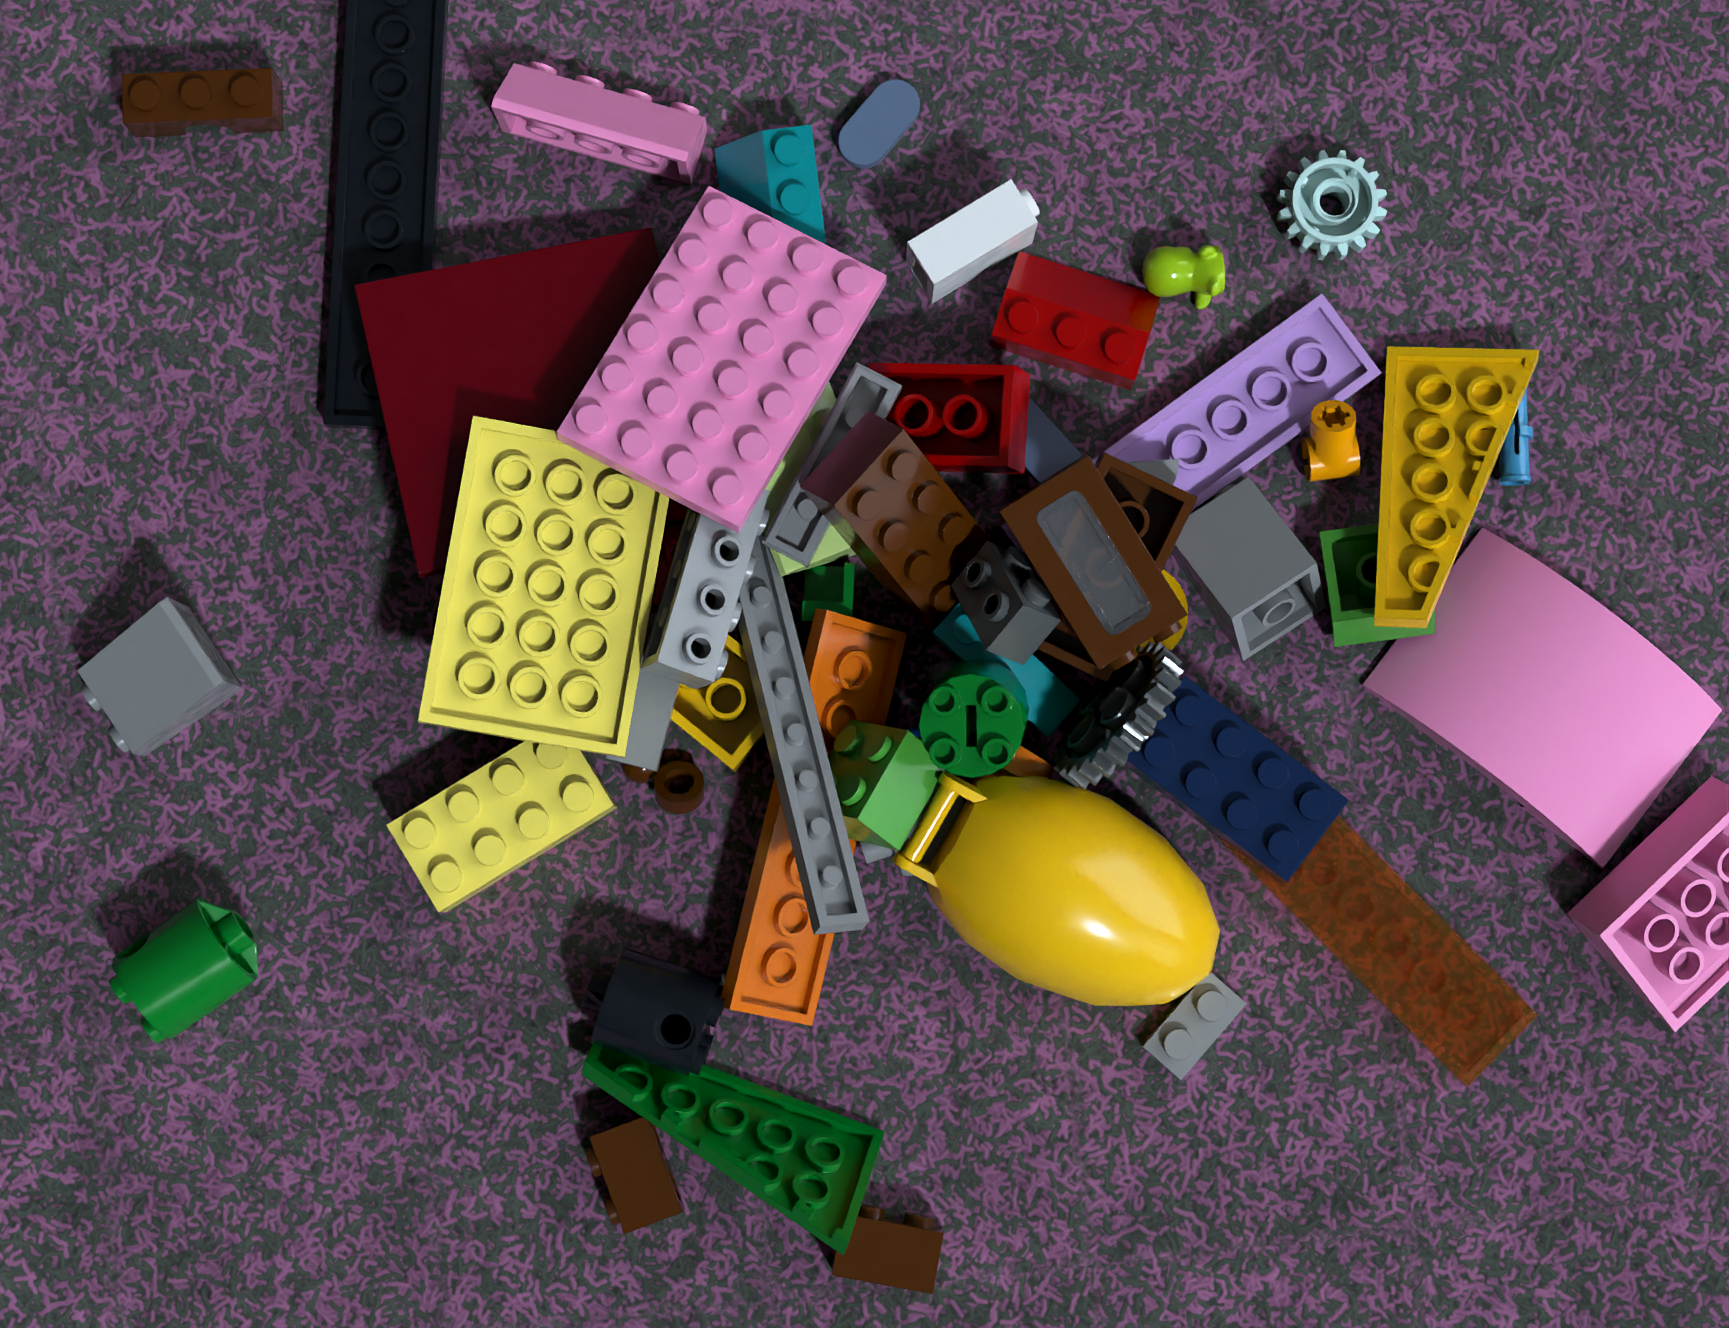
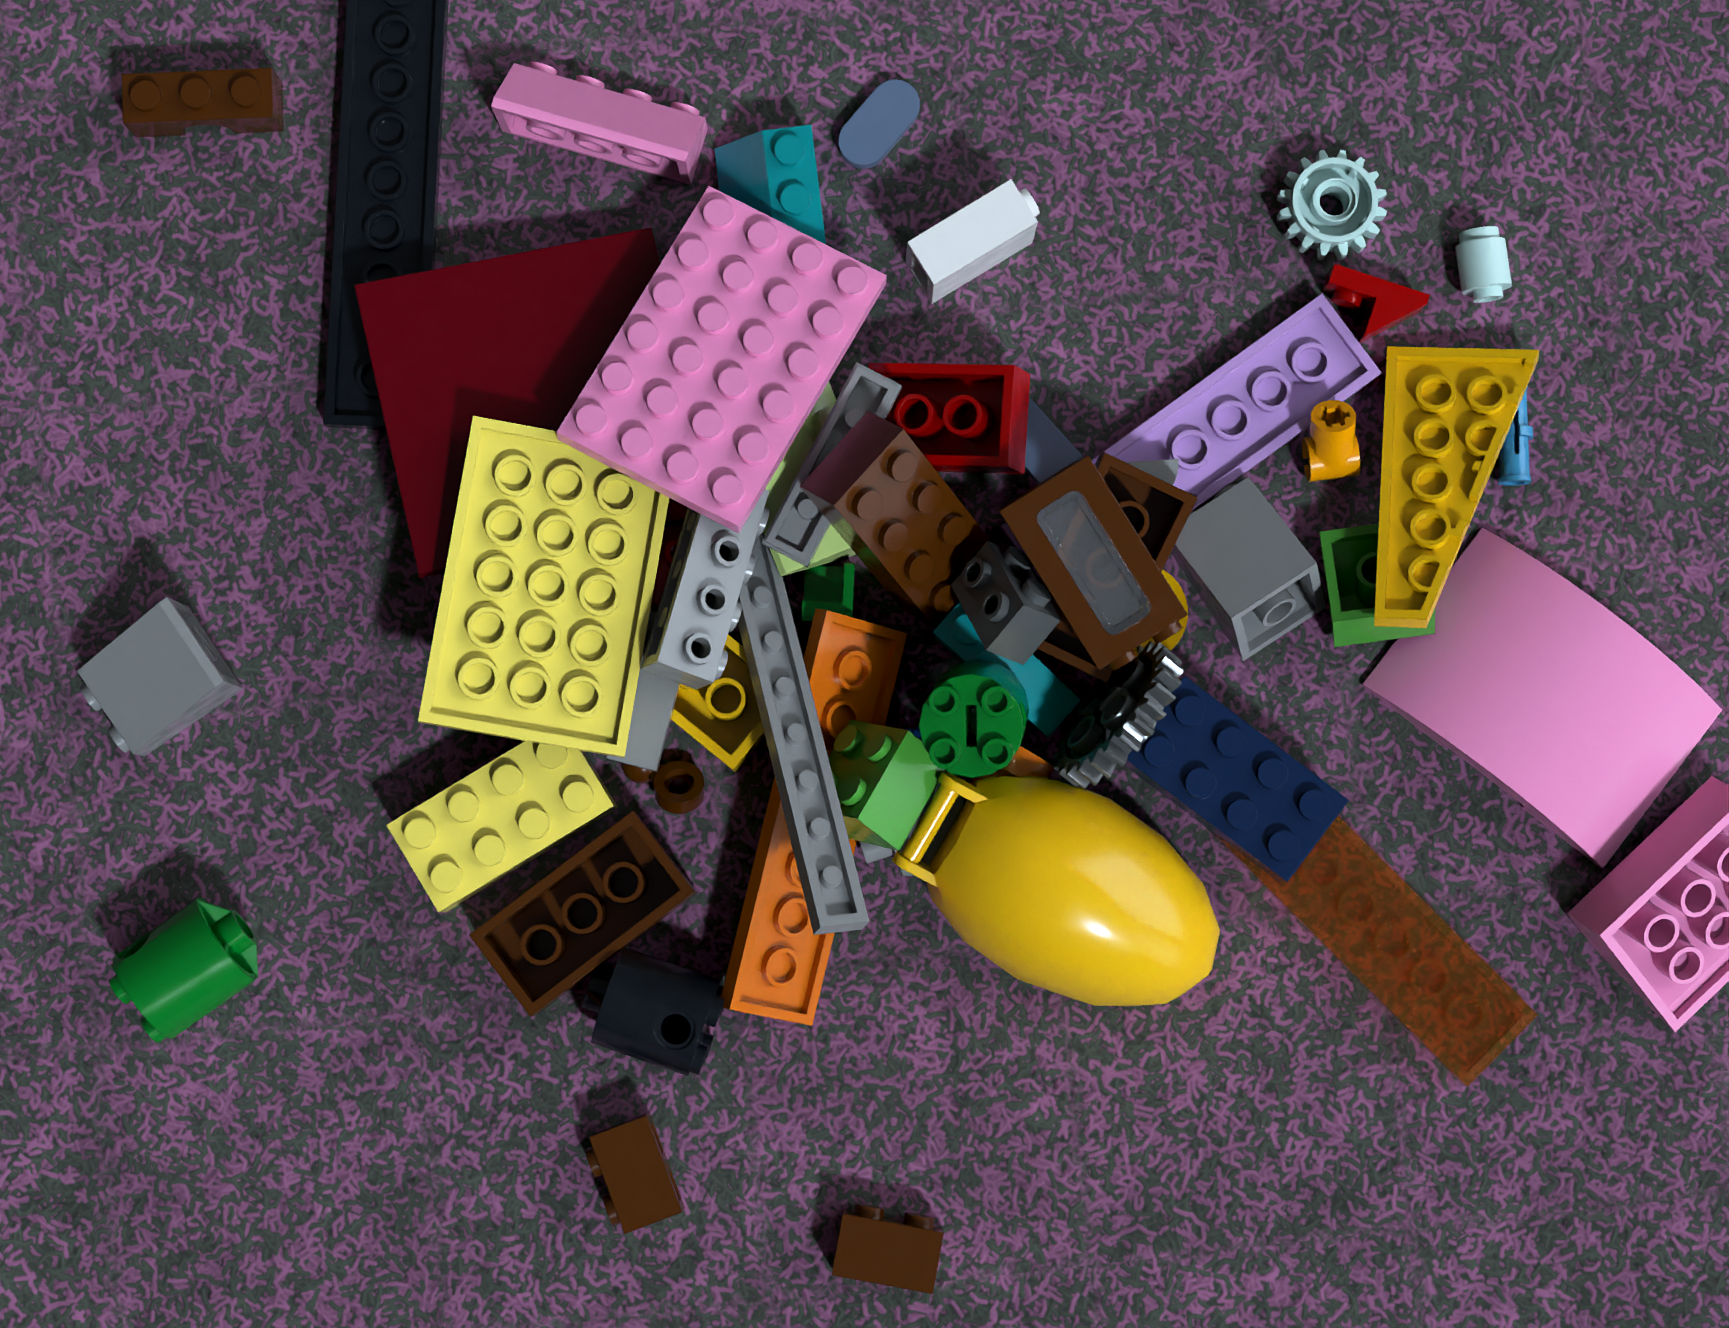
green wing [581,1044,885,1256] -> none
red slope [989,251,1160,390] -> none
light grey plate [1141,972,1247,1080] -> none
lime animal [1142,245,1225,310] -> none
none -> reddish brown brick [469,811,698,1017]
none -> red slope [1322,264,1430,343]
none -> light aqua brick [1455,226,1512,303]

